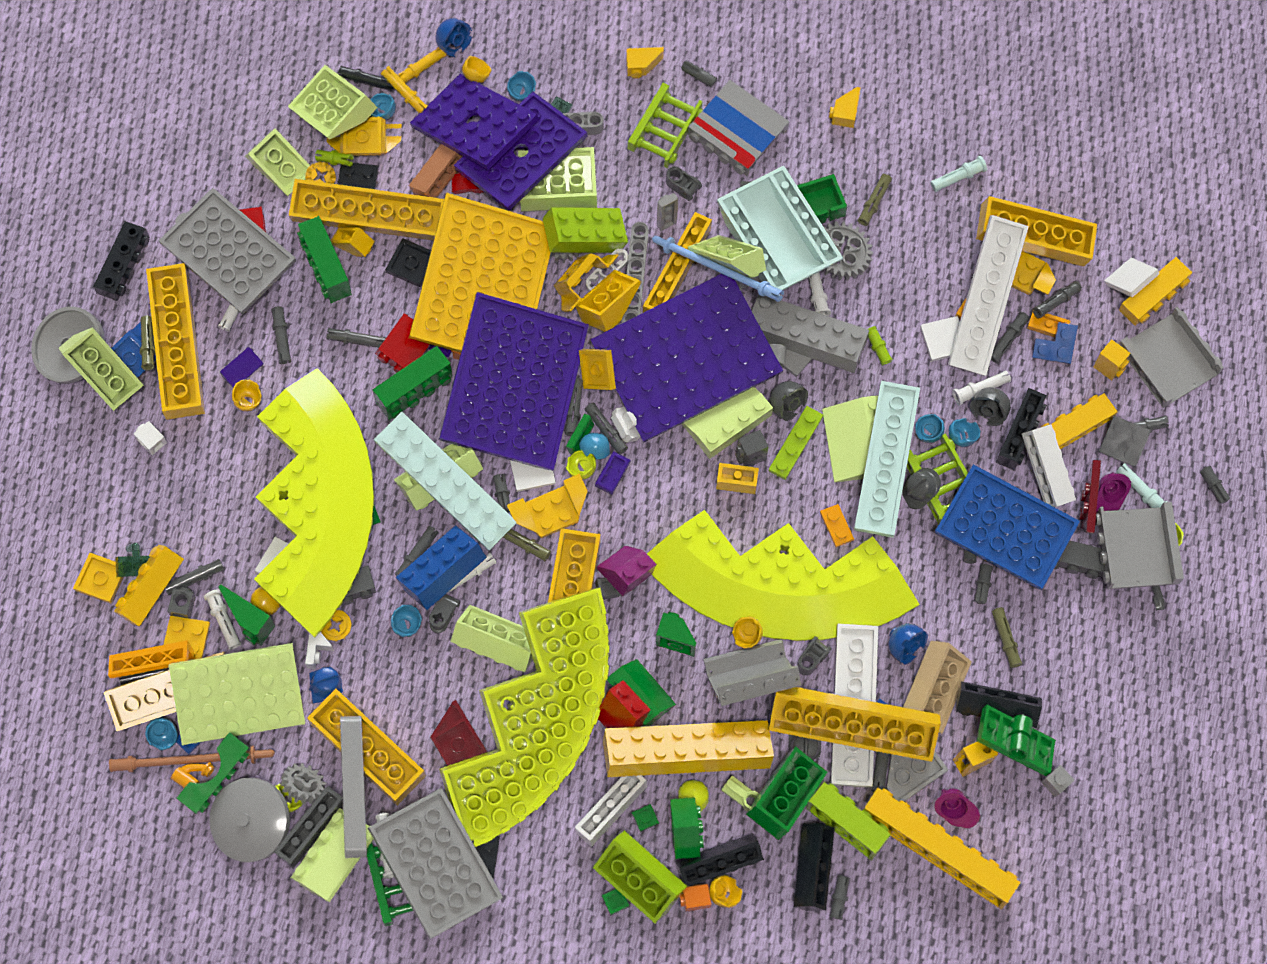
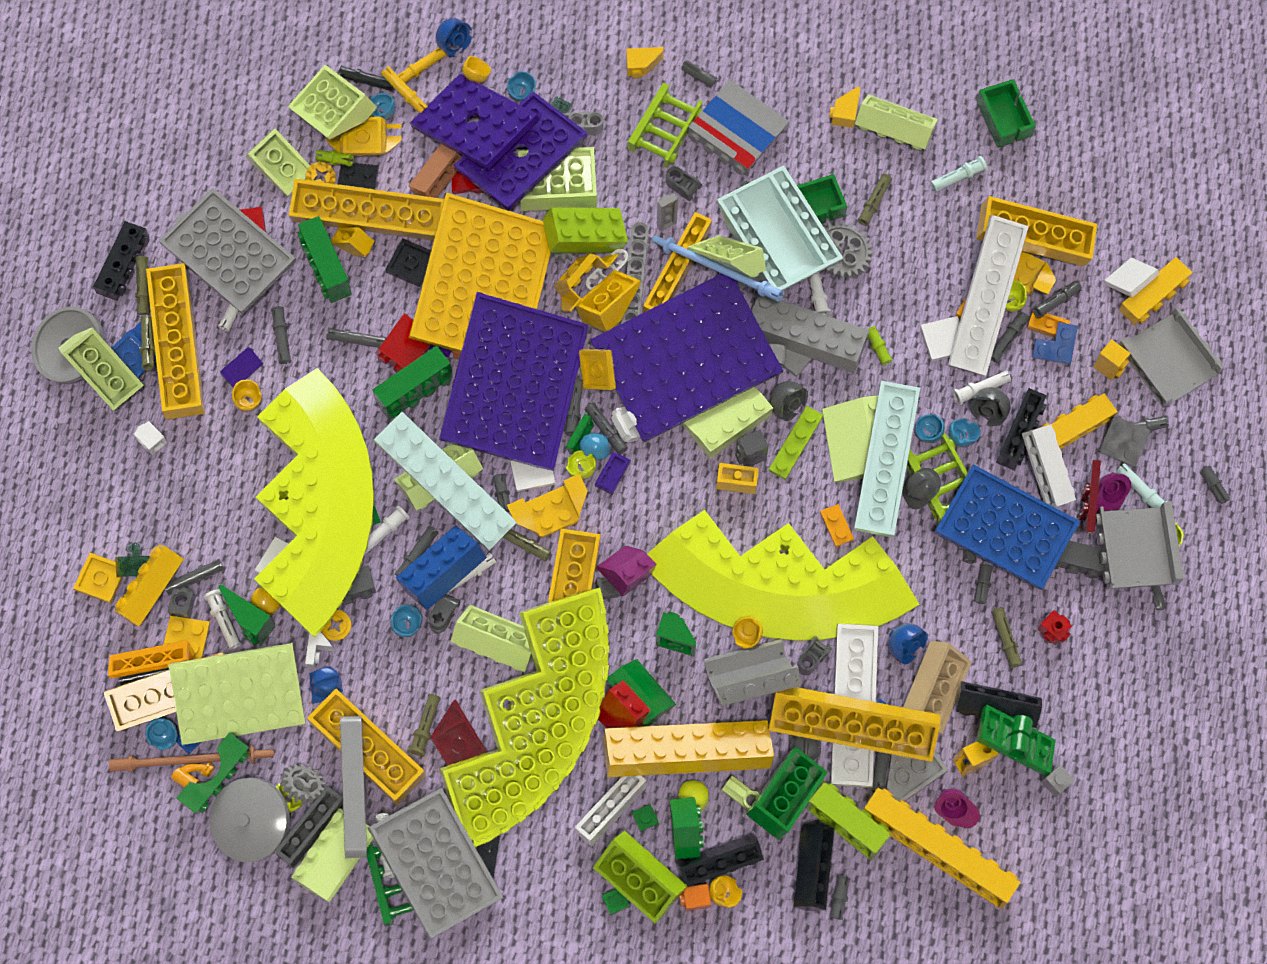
none -> olive pin [135,256,150,315]
none -> white pin [364,505,410,556]
none -> olive pin [407,694,441,757]
none -> yellowish green slope [855,94,938,150]
none -> green piece [976,79,1036,148]
none -> neon yellow hair [1005,280,1027,312]
none -> red brick [1037,610,1072,645]

